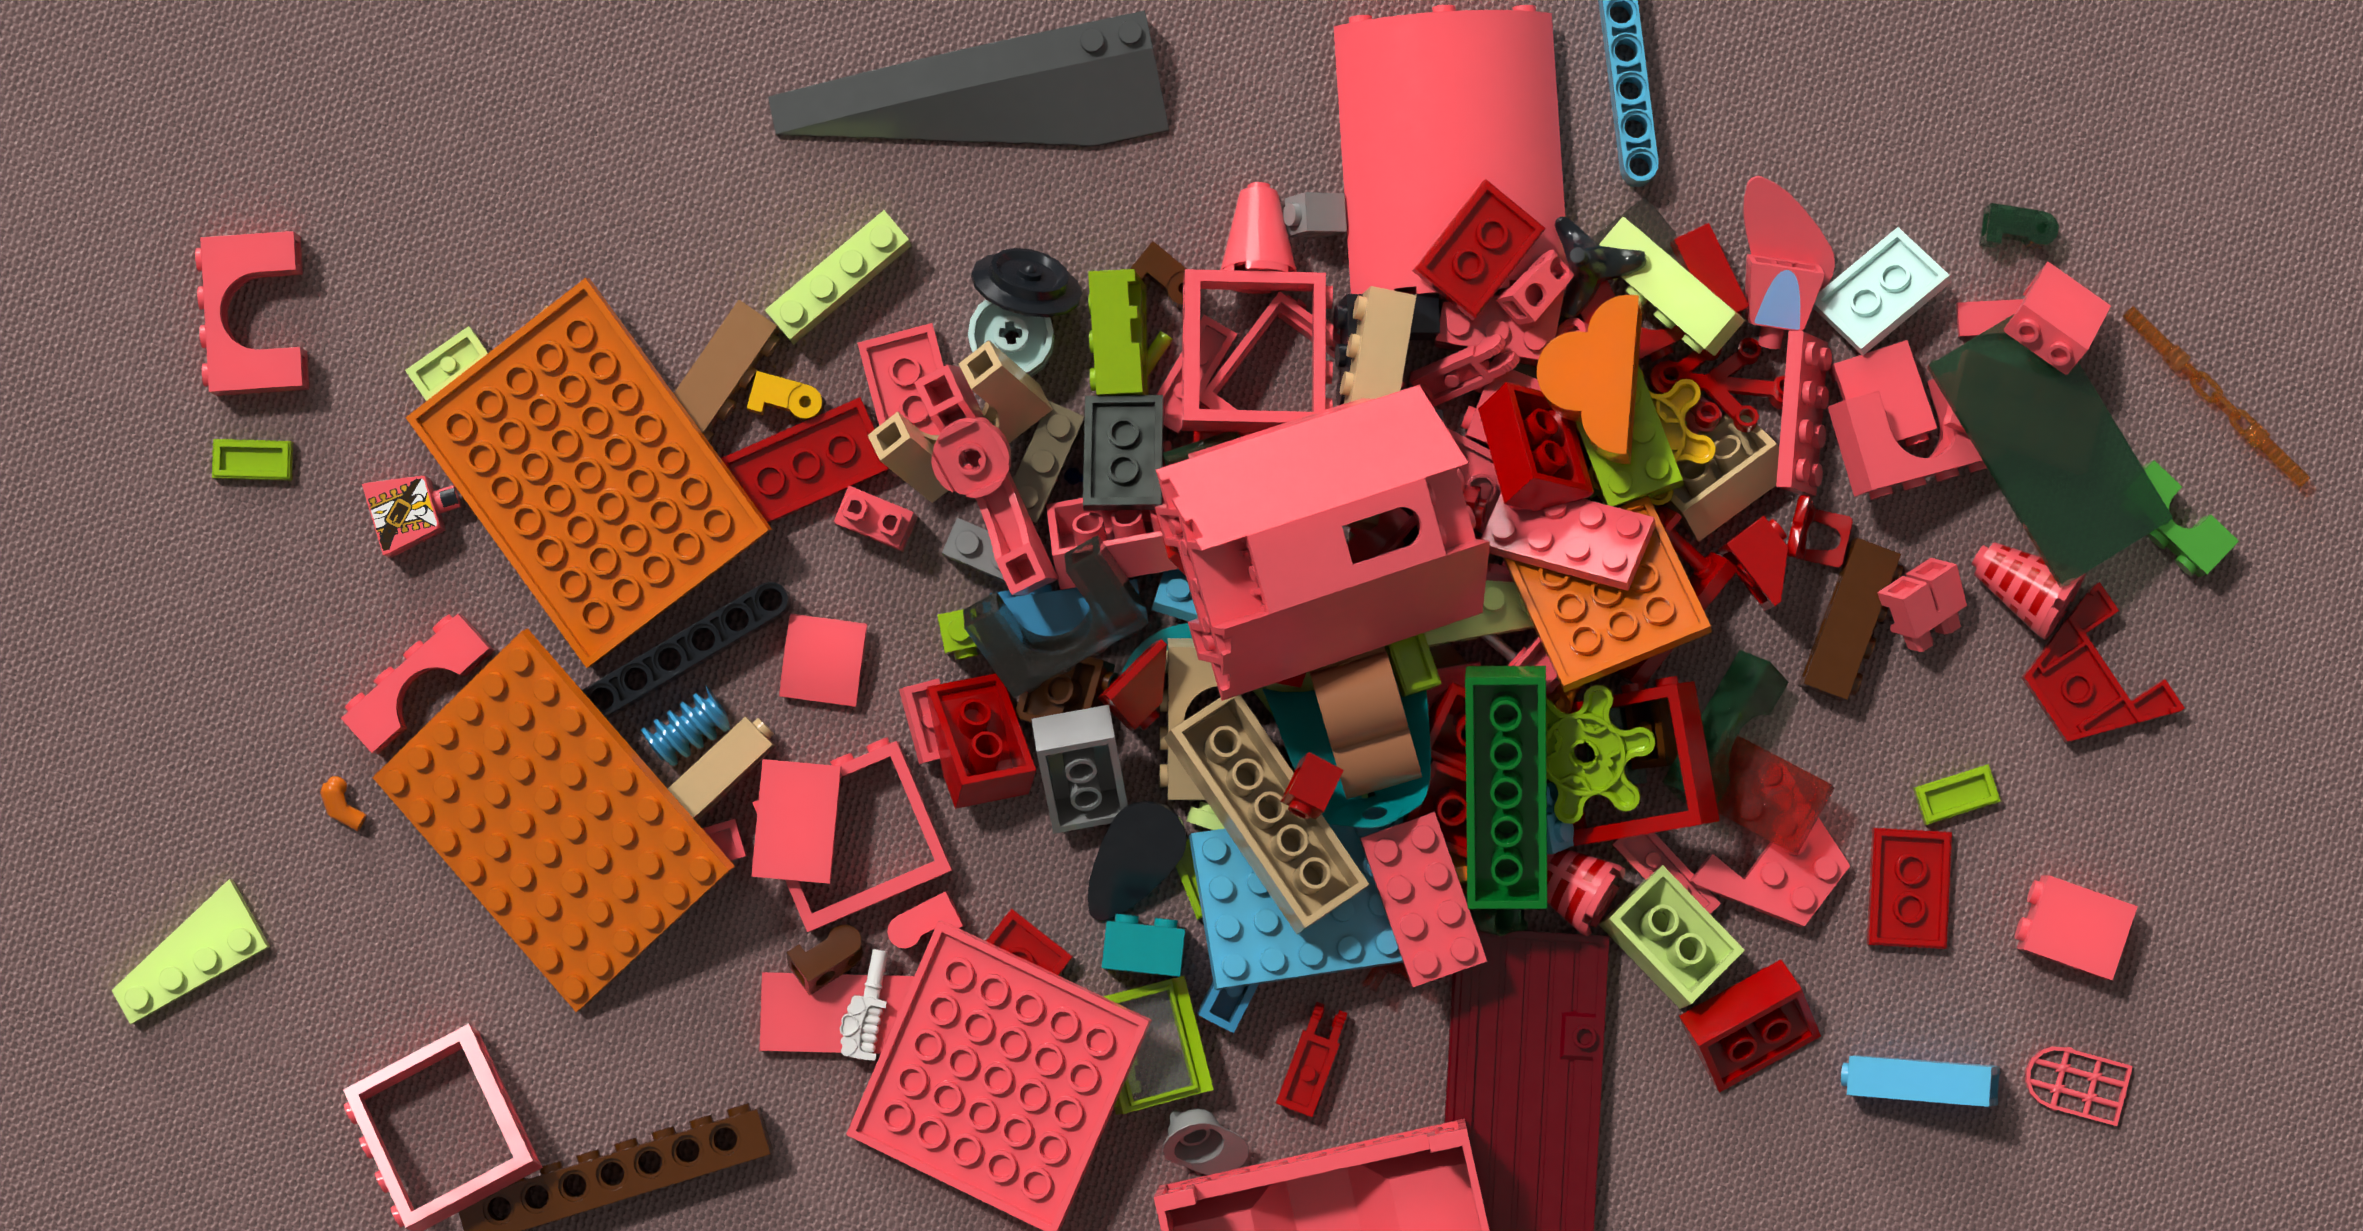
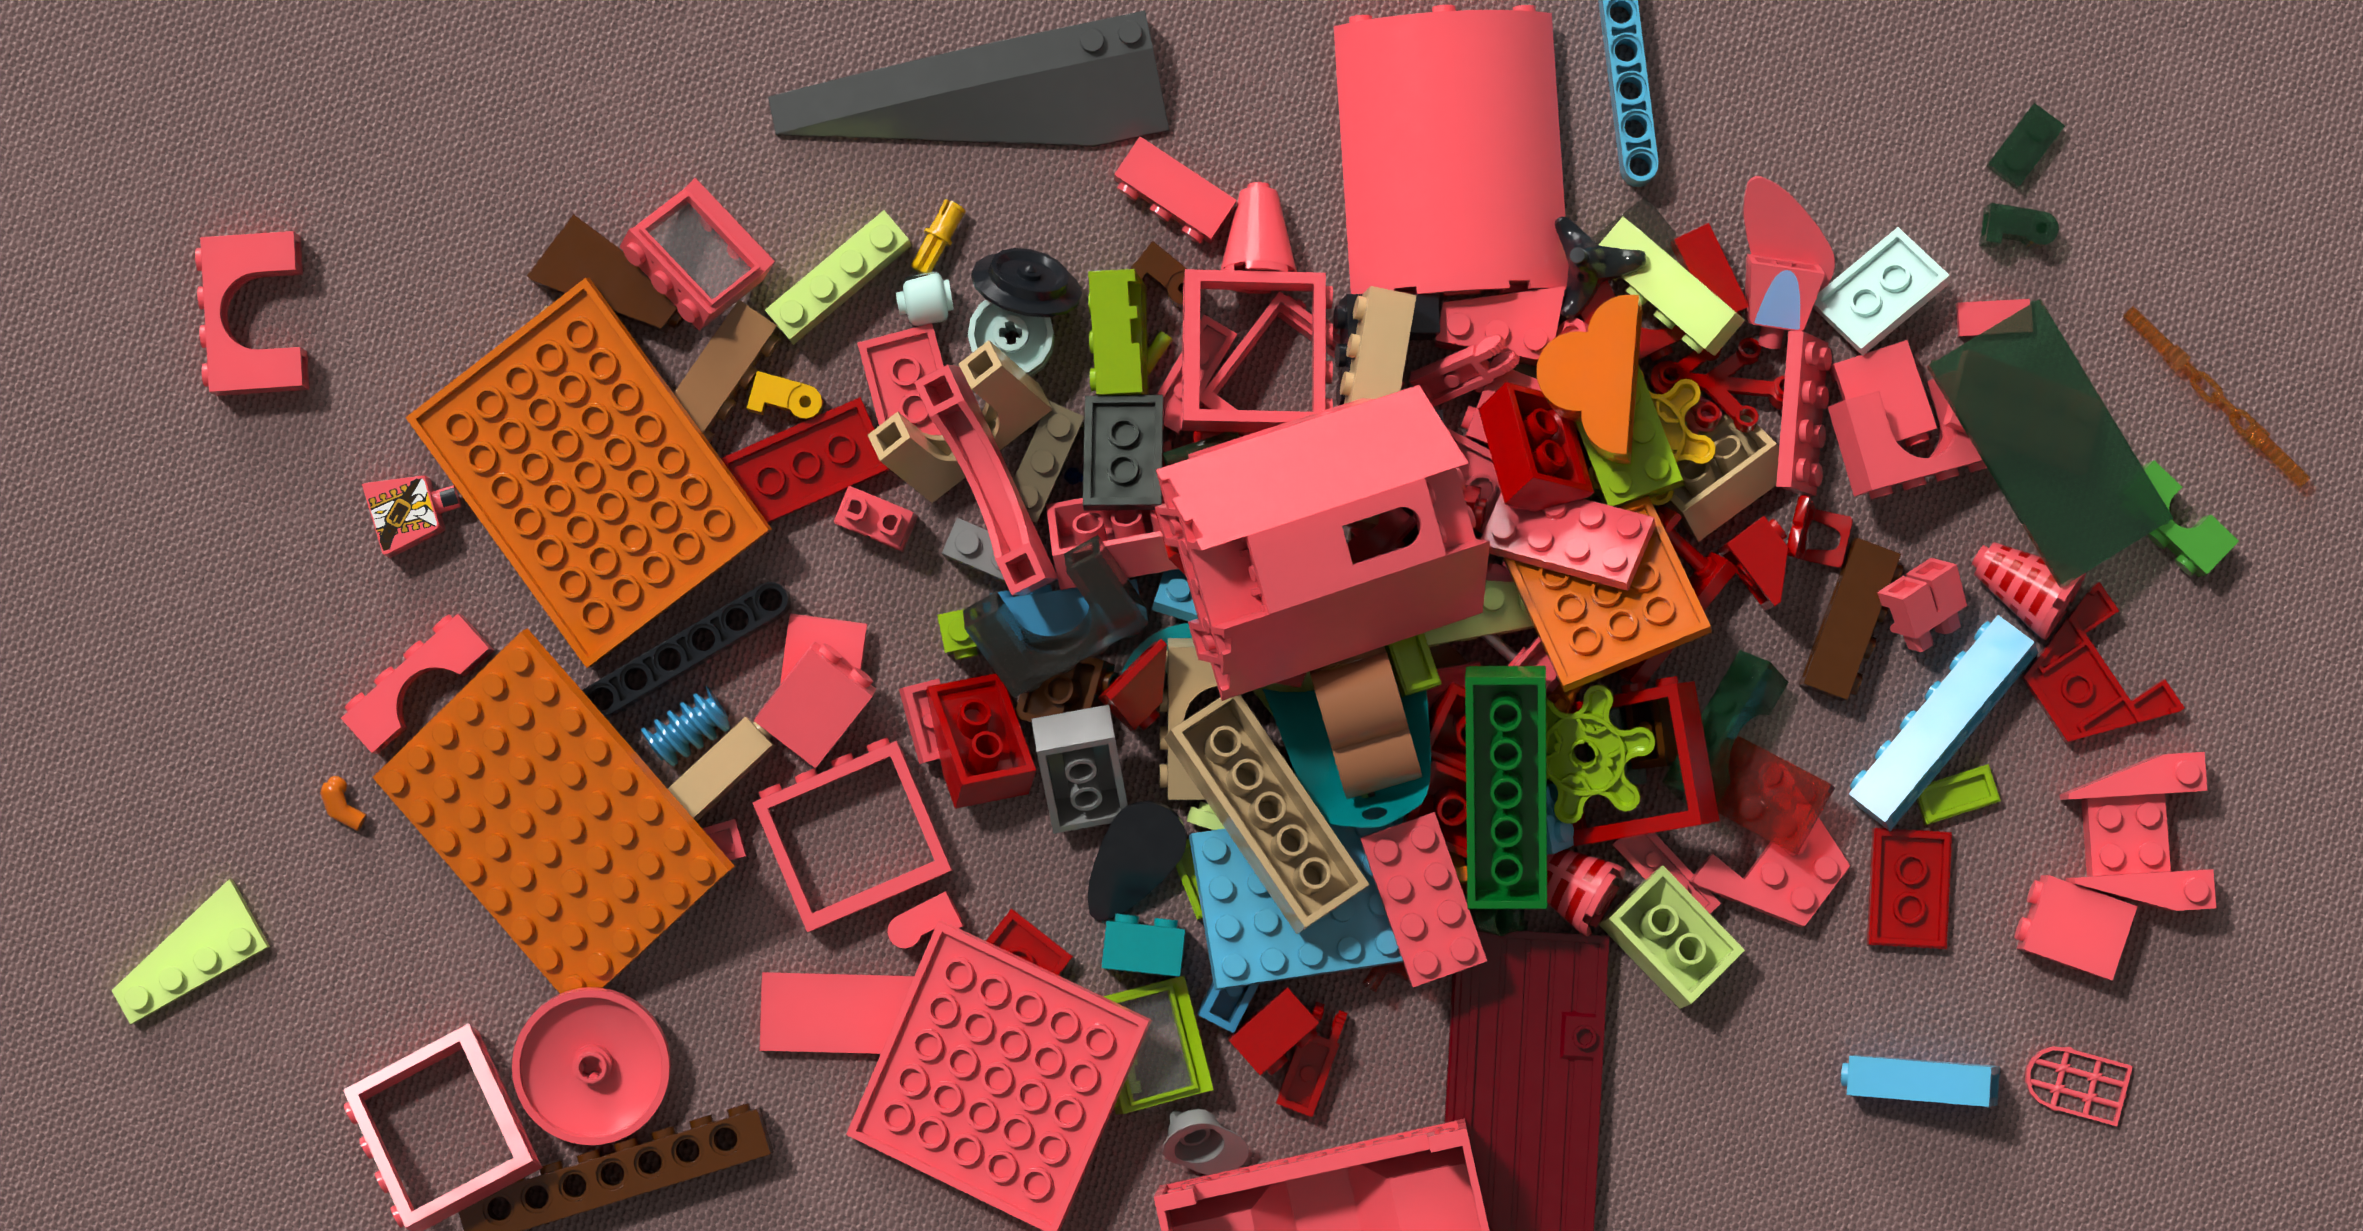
lime tile [212,439,293,481] -> none
yellowish green plate [405,326,488,401] -> none
coral tile [751,759,842,884] -> none
reddish brown leg [786,925,862,995] -> none
white piece [840,949,888,1061] -> none
coral plate [931,417,1011,498] -> none
red brick [1280,752,1344,819] -> none
light grey brick [1283,192,1347,238] -> none
red tile [1412,179,1546,320] -> none
coral leg [1495,250,1574,325] -> none
red slope [1679,959,1821,1093] -> none
coral panel [2004,261,2111,375] -> none
none -> coral dish [512,987,671,1145]
none -> reddish brown slope [527,214,684,333]
none -> coral window [620,178,775,331]
none -> coral brick [754,641,876,769]
none -> light aqua head [896,272,954,326]
none -> yellow axle [911,199,966,274]
none -> coral brick [1114,136,1237,244]
none -> red brick [1228,987,1319,1075]
none -> brick [1849,615,2039,831]
none -> clear green plate [1986,103,2065,189]
none -> coral wedge [2059,752,2216,911]

